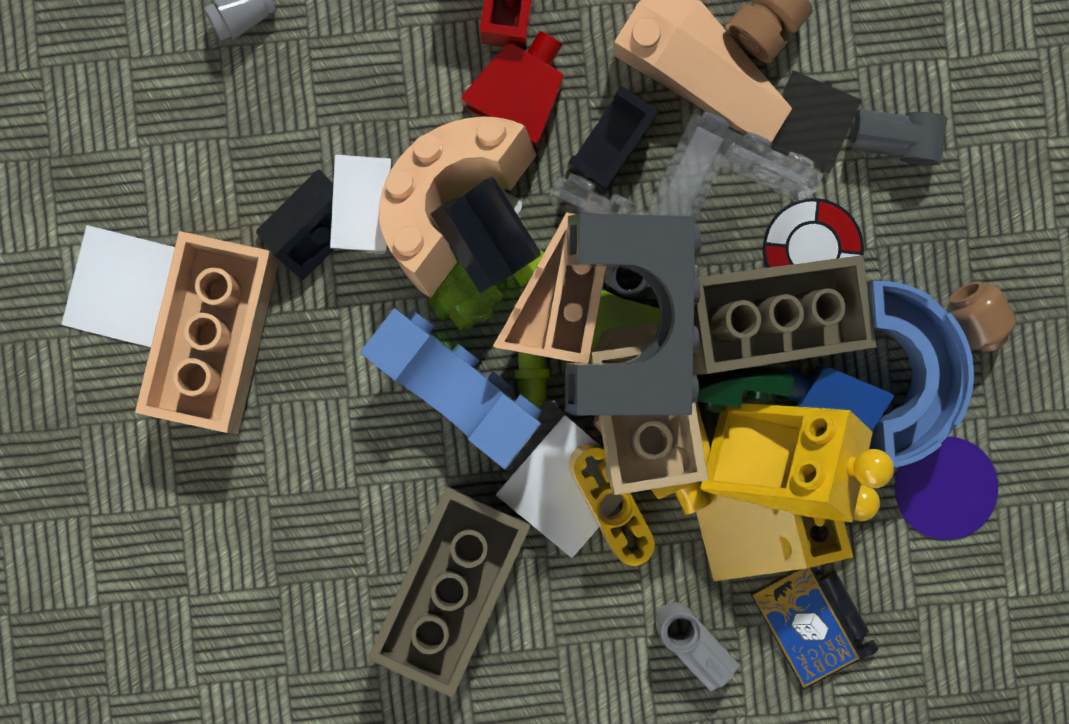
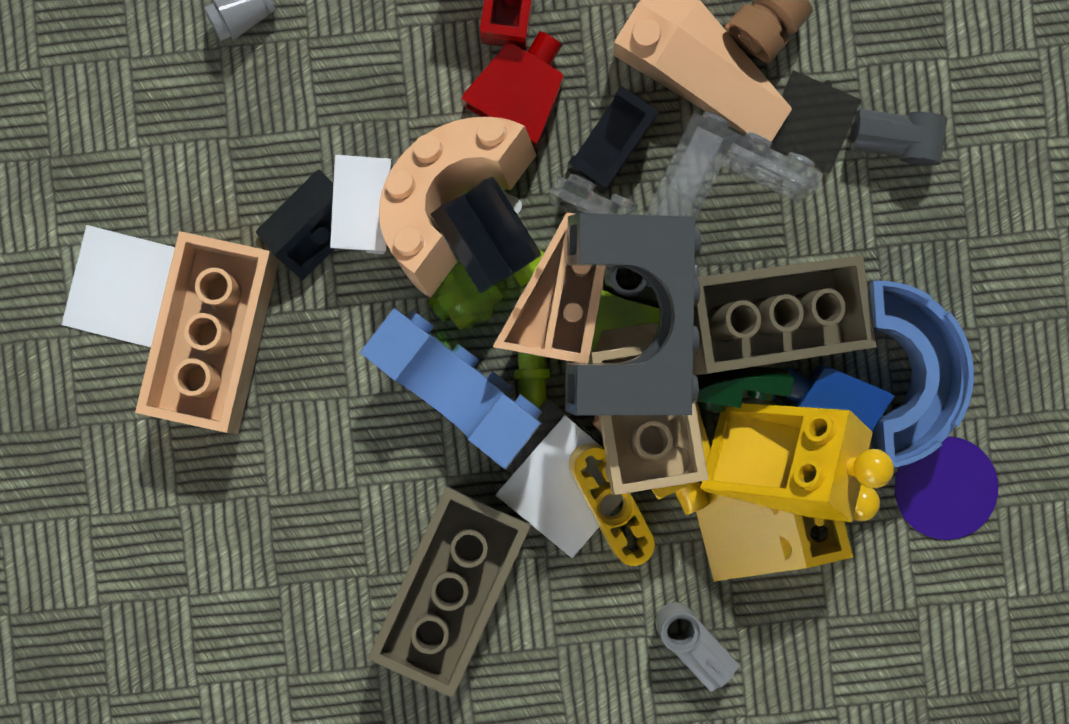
piece [750,563,879,690] -> none
sticker [763,198,864,268] -> none
medium nougat head [946,281,1016,352] -> none

